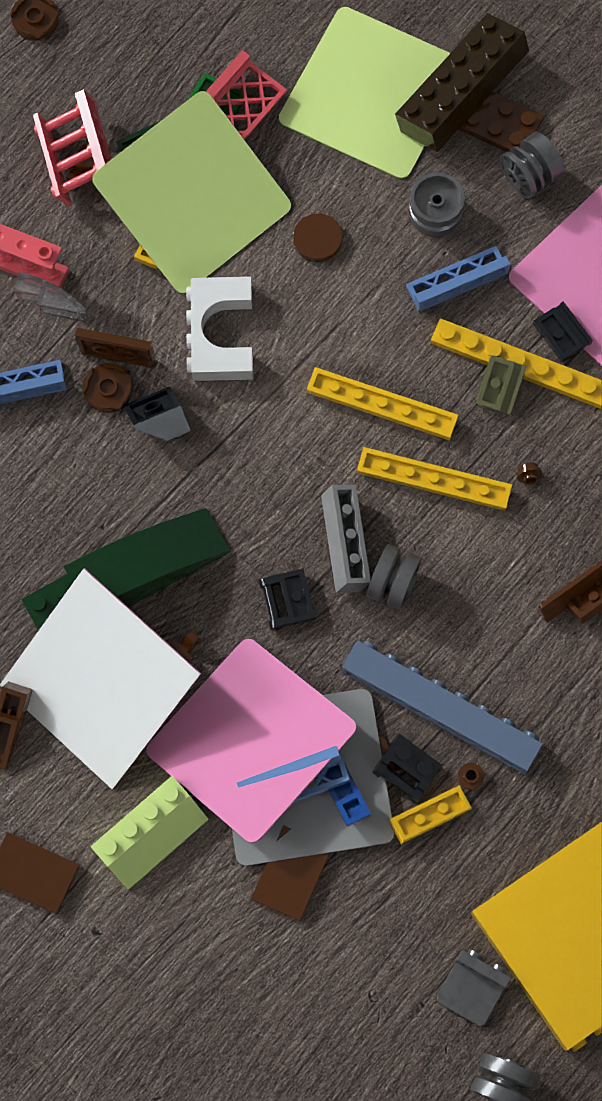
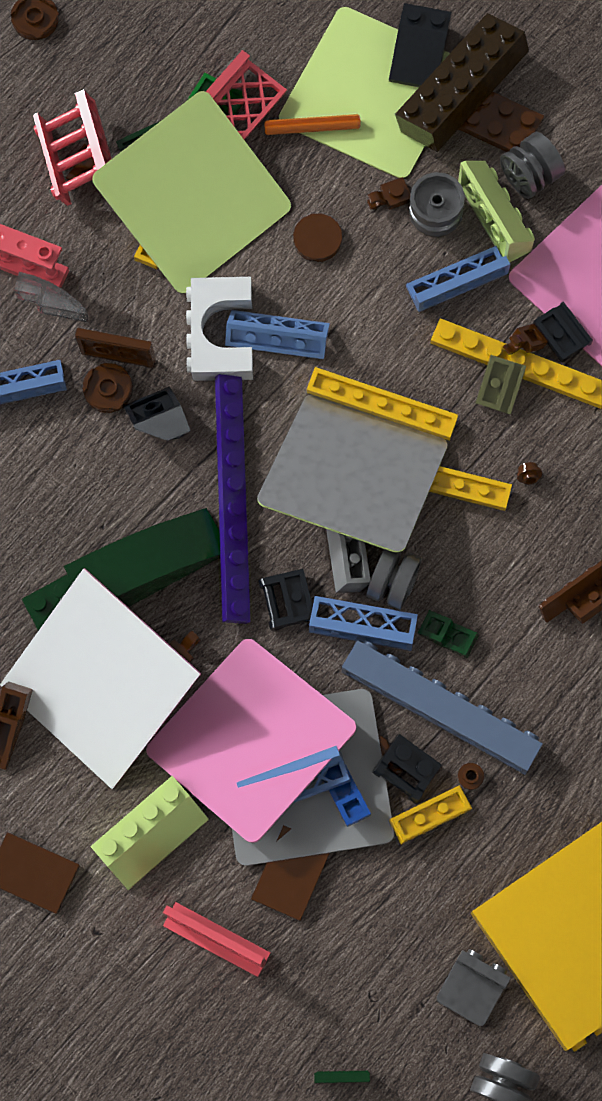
none -> coral fence [163,902,271,977]
none -> dark purple plate [215,374,250,624]
none -> medium blue fence [225,310,330,359]
none -> flat silver piece [257,394,447,552]
none -> orange axle [264,114,361,135]
none -> medium blue fence [309,596,418,651]
none -> dark green tile [314,1070,370,1083]
none -> reddish brown plate [367,177,411,210]
none -> black slope [389,3,452,87]
none -> dark green slope [418,610,479,658]
none -> yellowish green slope [458,161,535,262]
none -> reddish brown plate [503,324,548,355]

